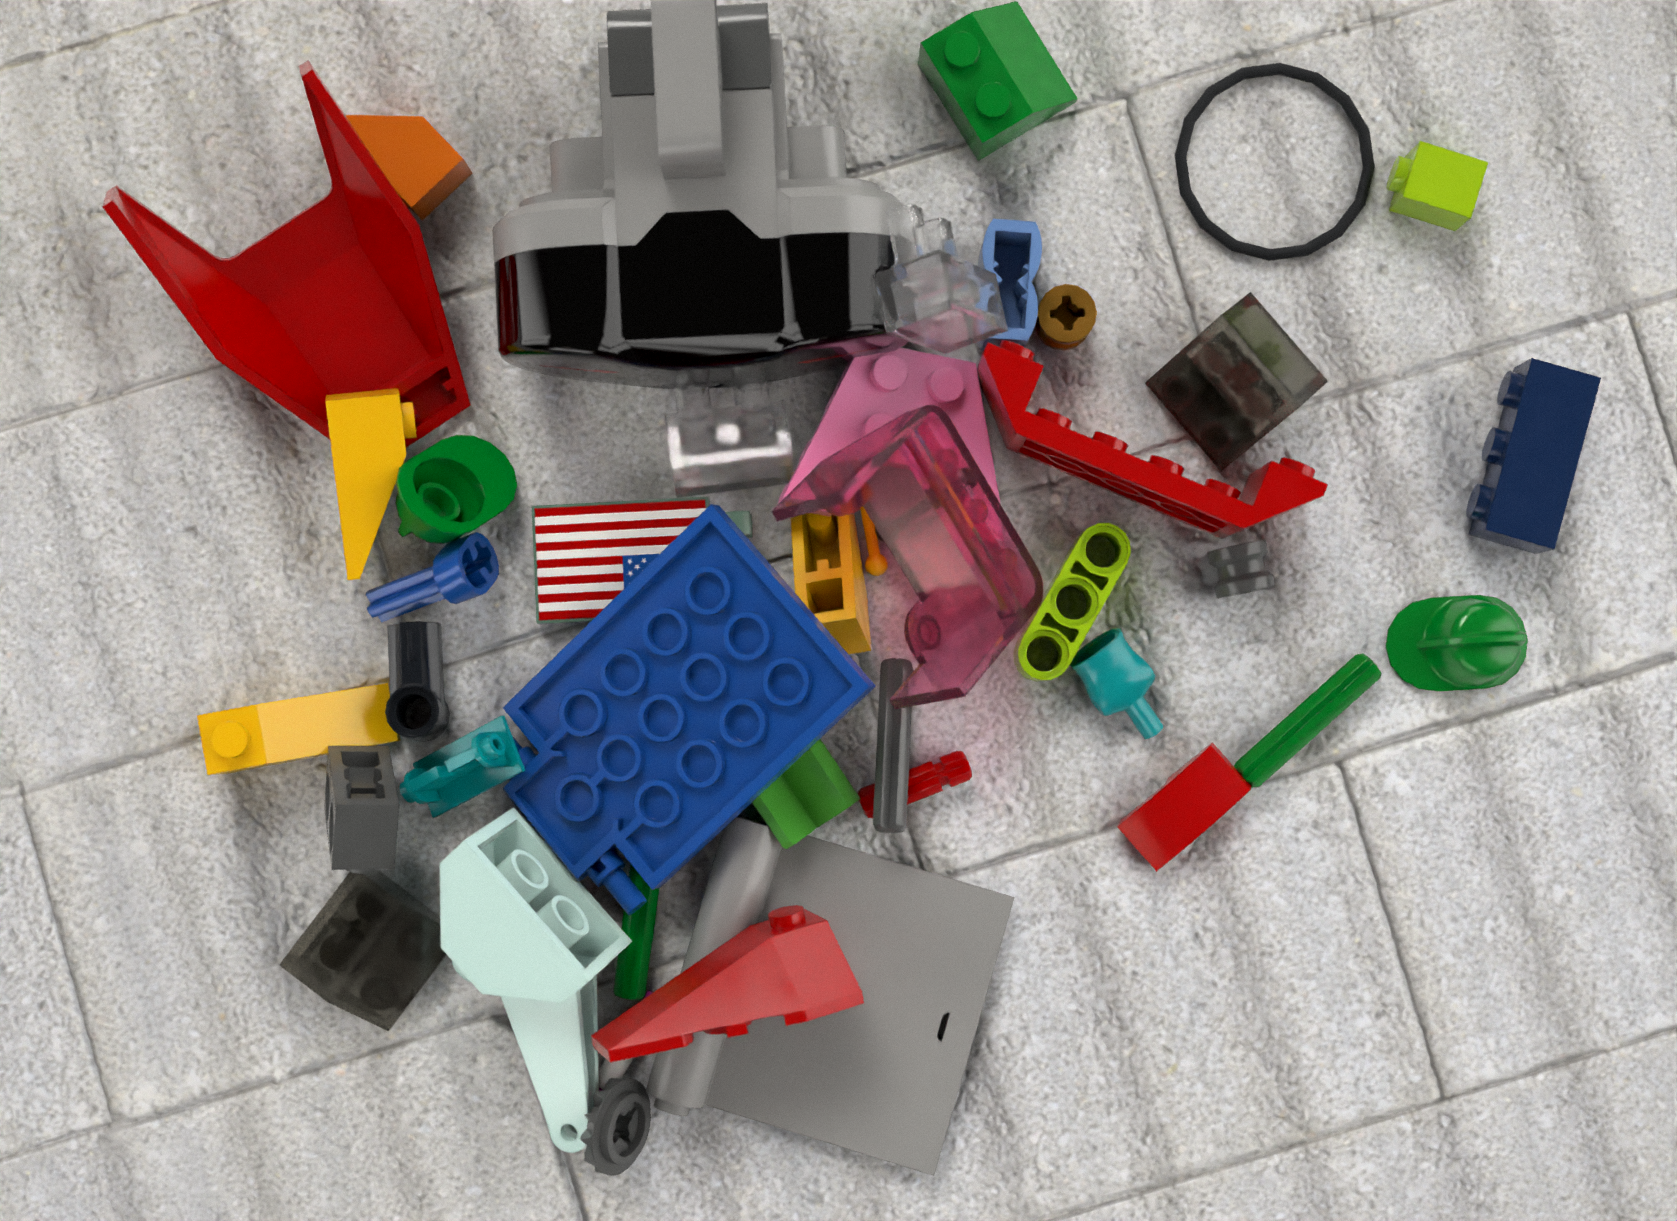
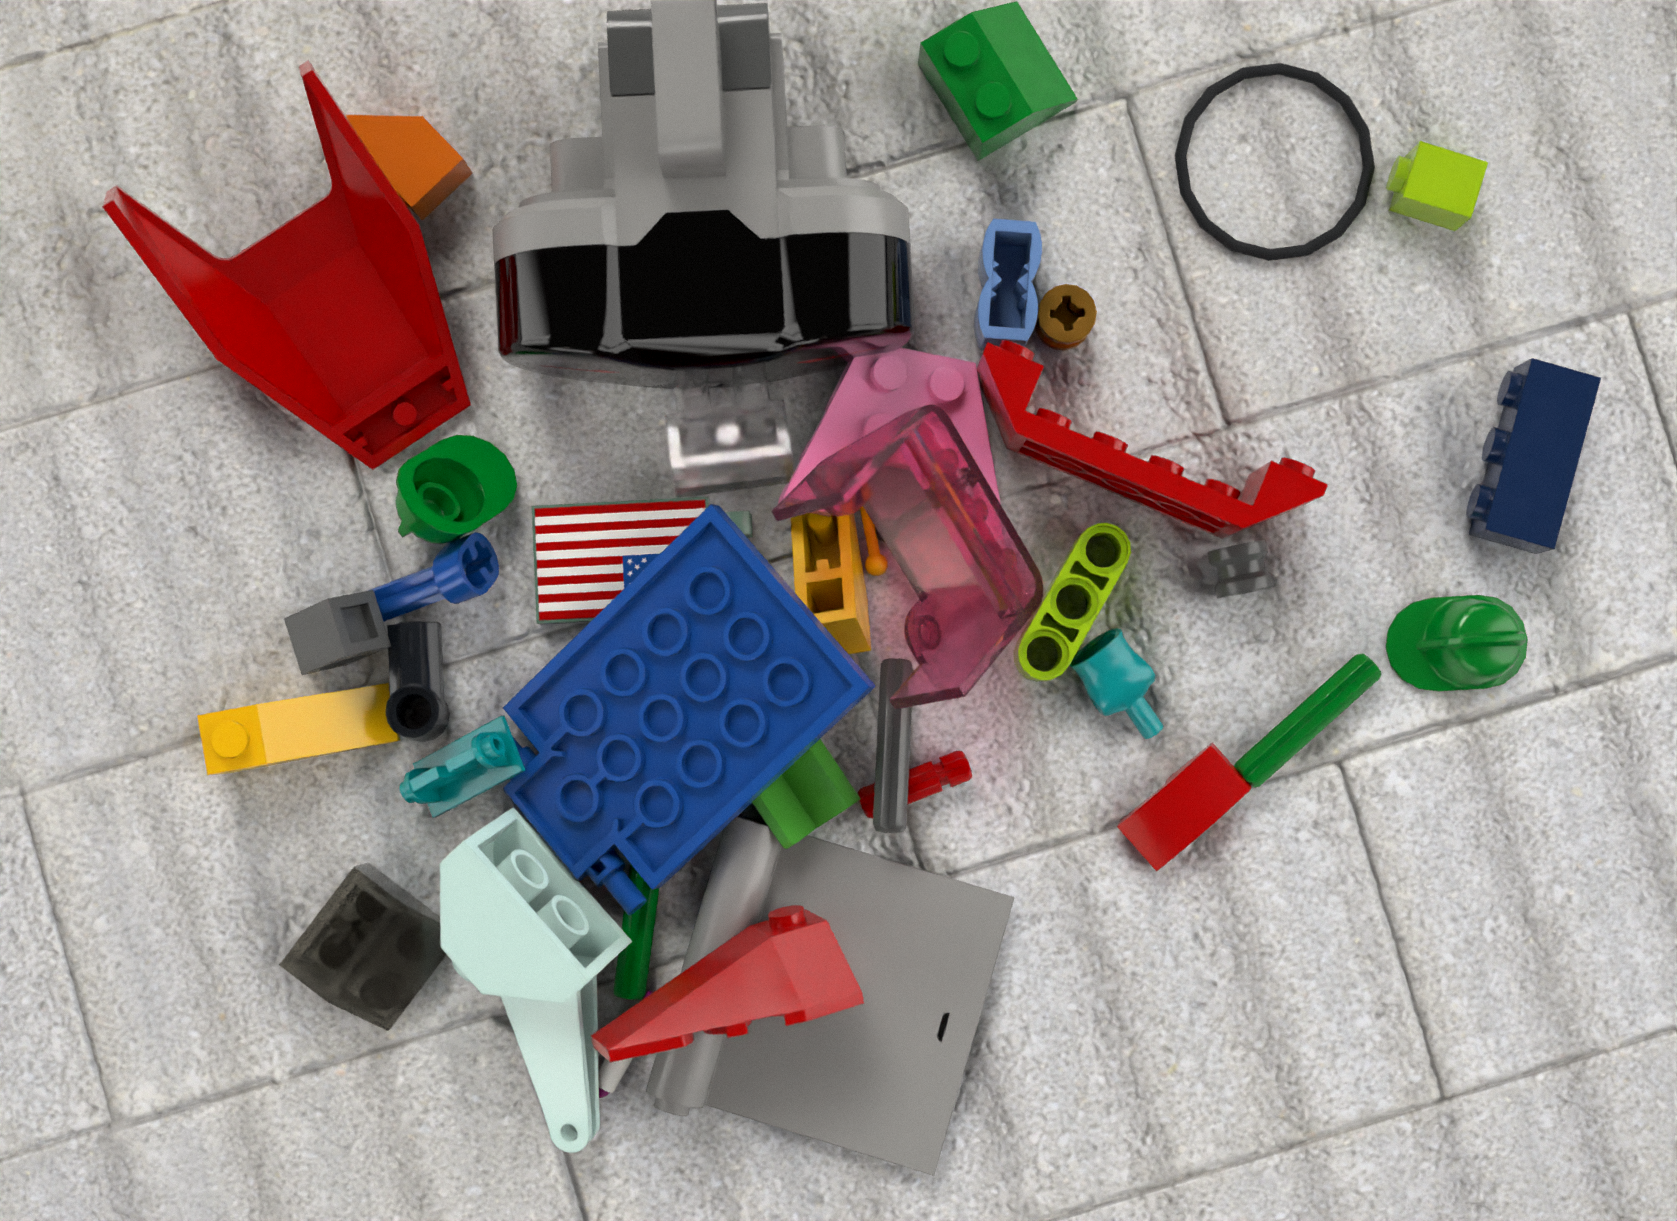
dark grey brick [324,746,399,874] -> none
yellow slope [325,388,417,580] -> none
dark grey gear [580,1077,651,1176] -> none
clear brick [874,204,1008,354] -> none
clear smoke slope [1145,292,1328,471] -> none
none -> dark grey brick [284,590,391,675]

